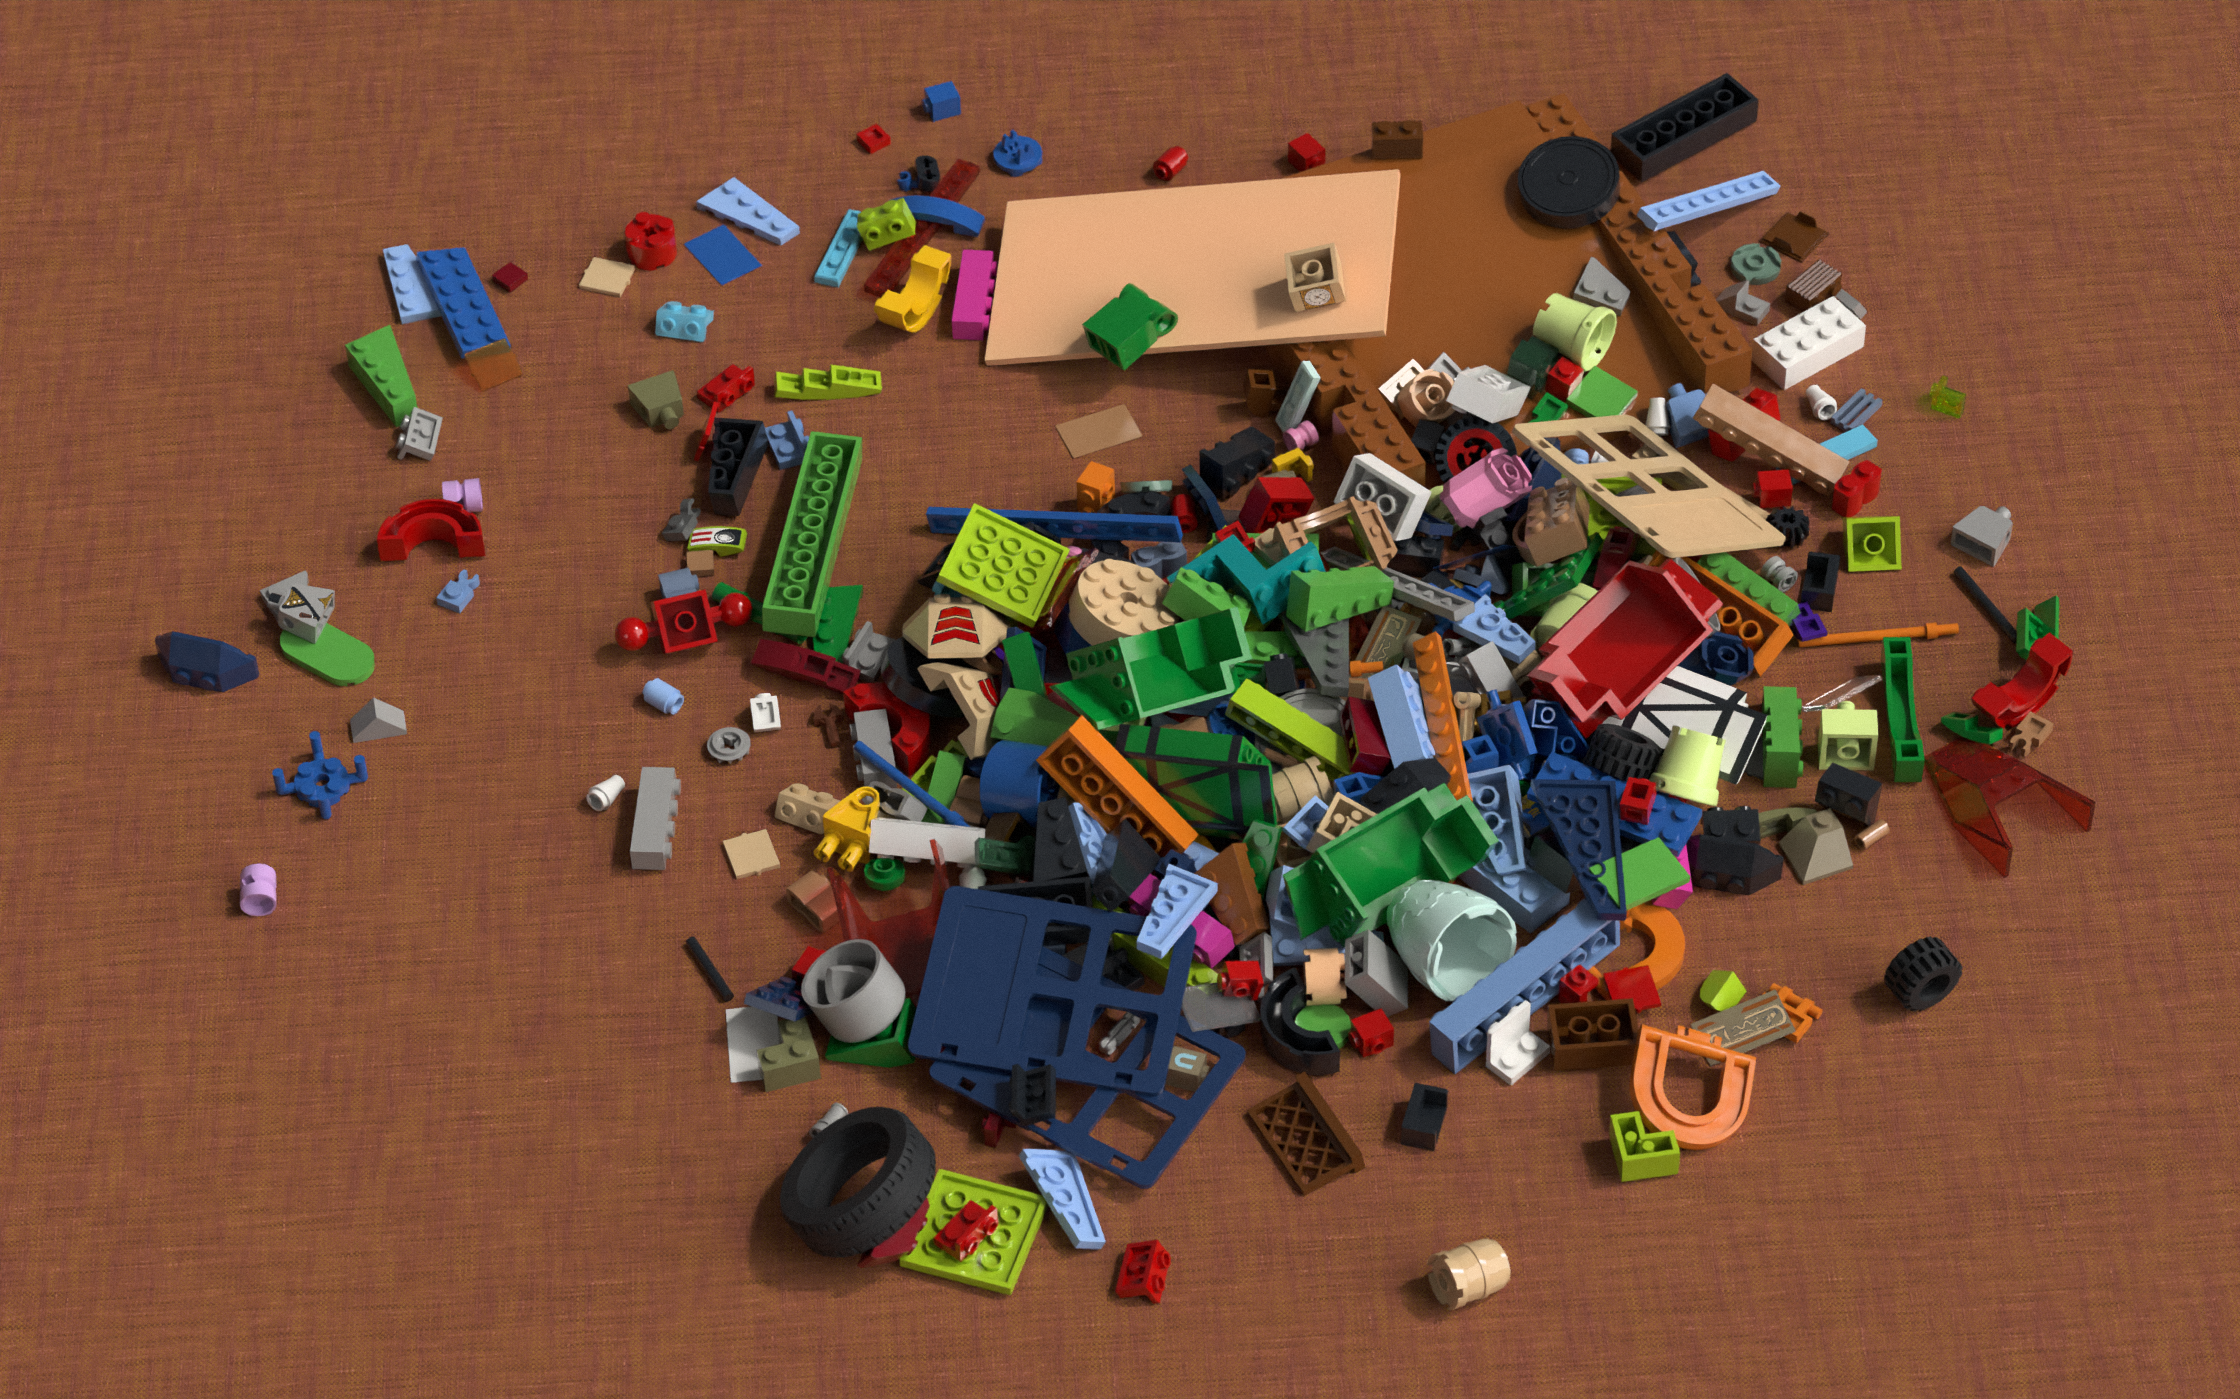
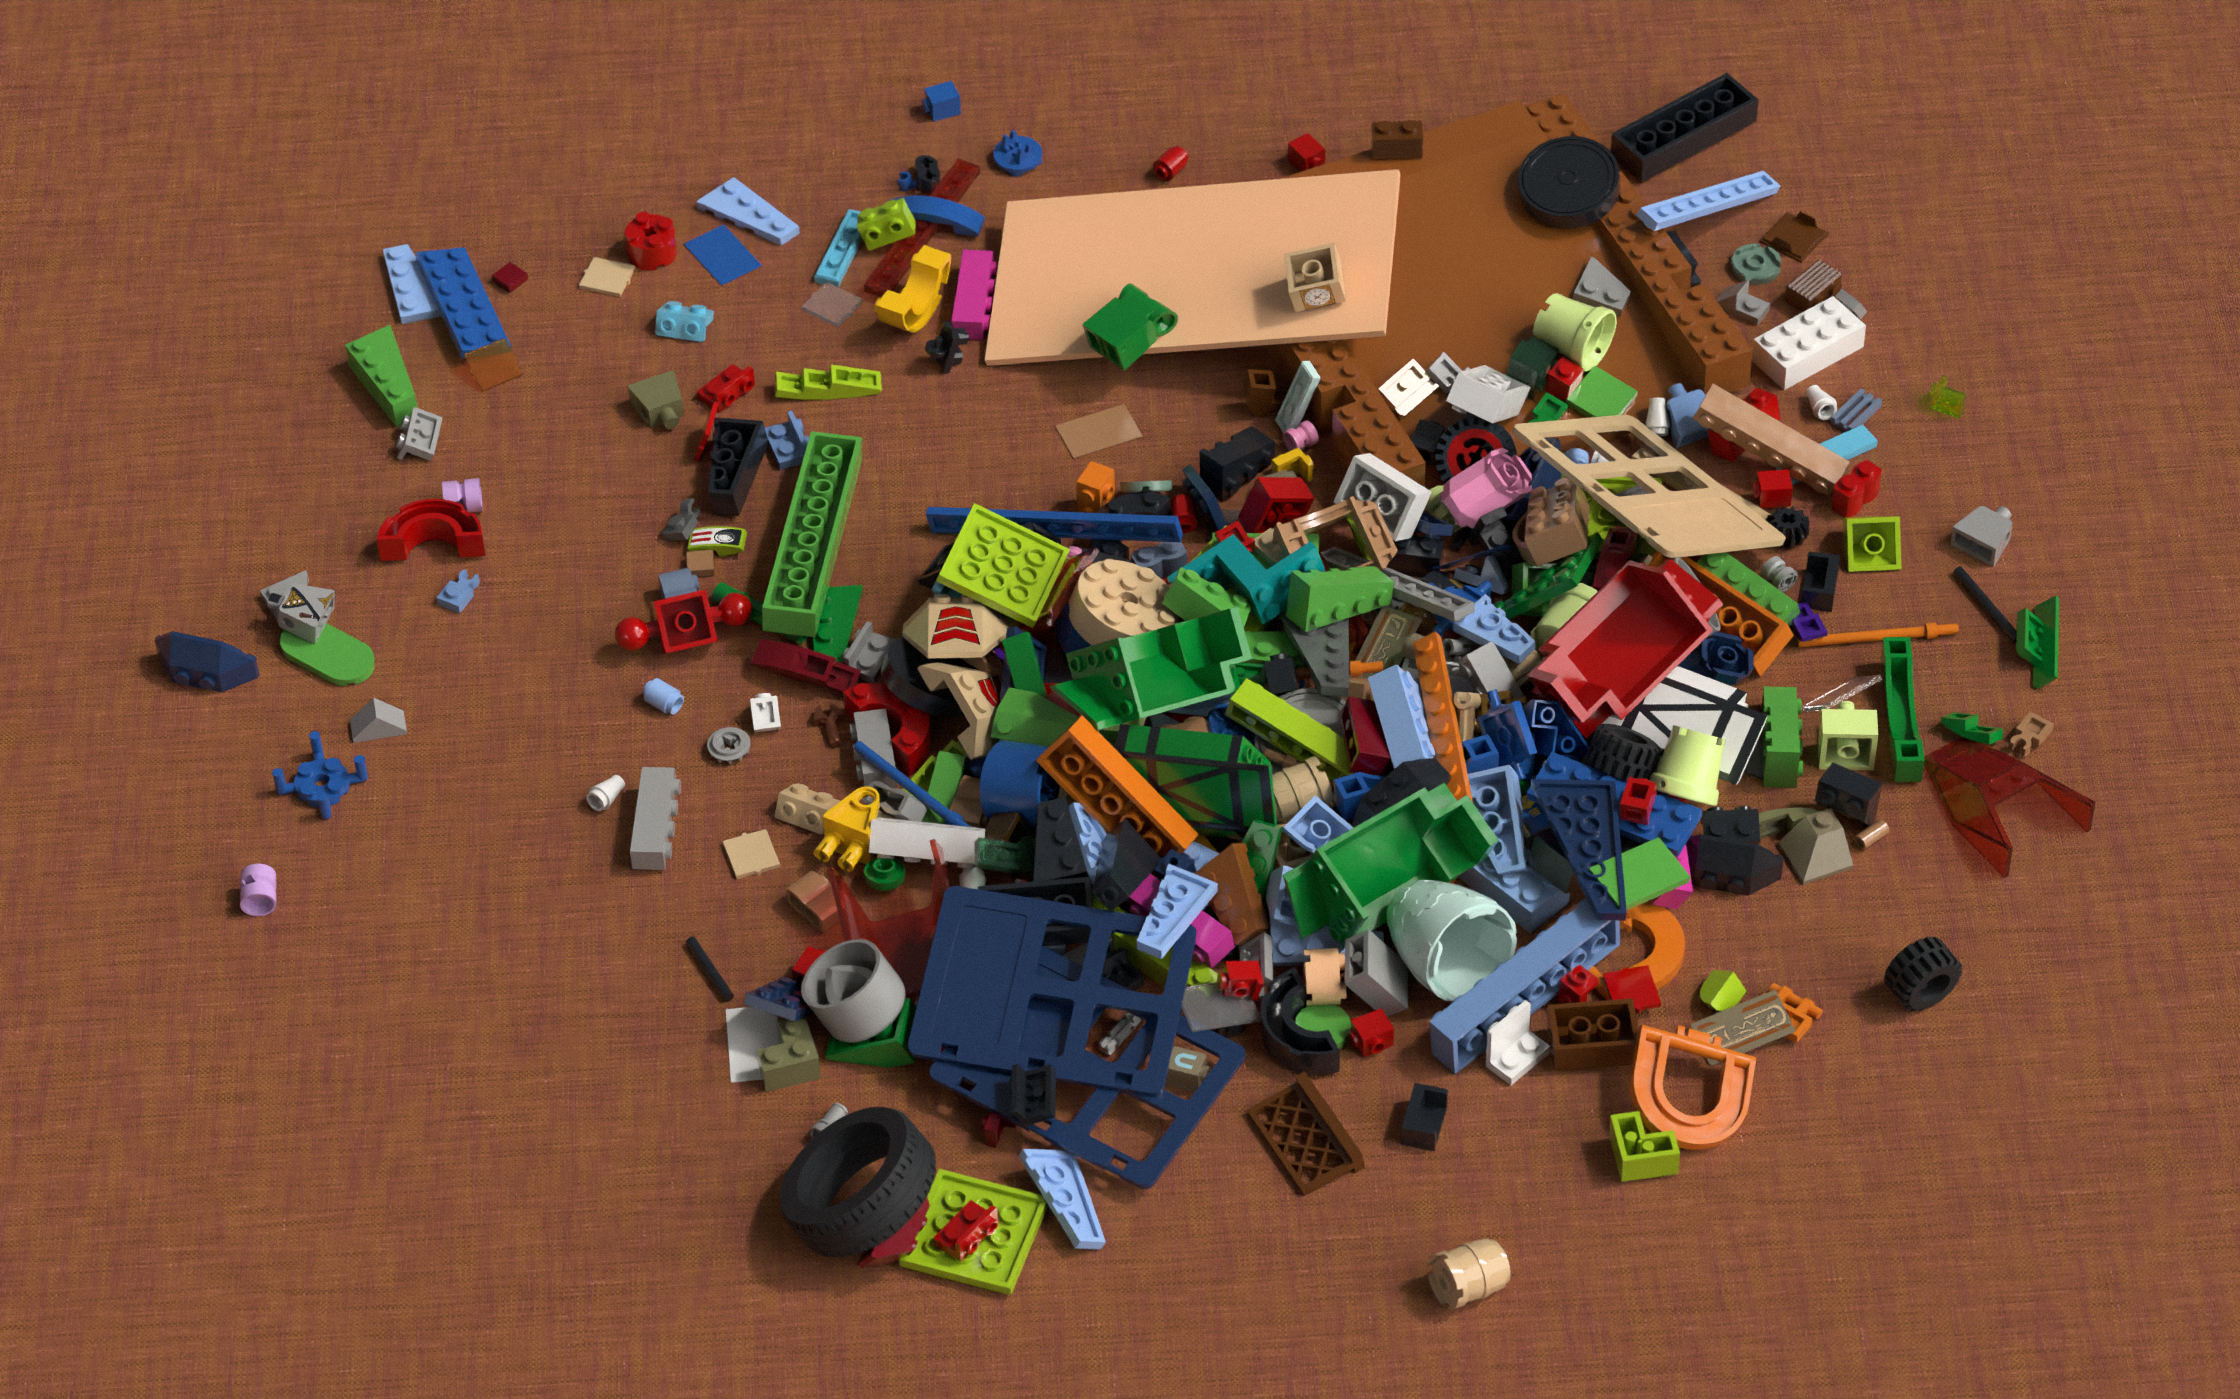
red tile [856,124,891,154] -> none
red bracket [1115,1239,1171,1304] -> none
tan brick [1306,792,1377,853] -> none
light nougat brick [1397,369,1455,427] -> none
red brick [1971,632,2073,728] -> none
none -> clear piece [802,282,862,327]
none -> black hips [925,321,969,374]

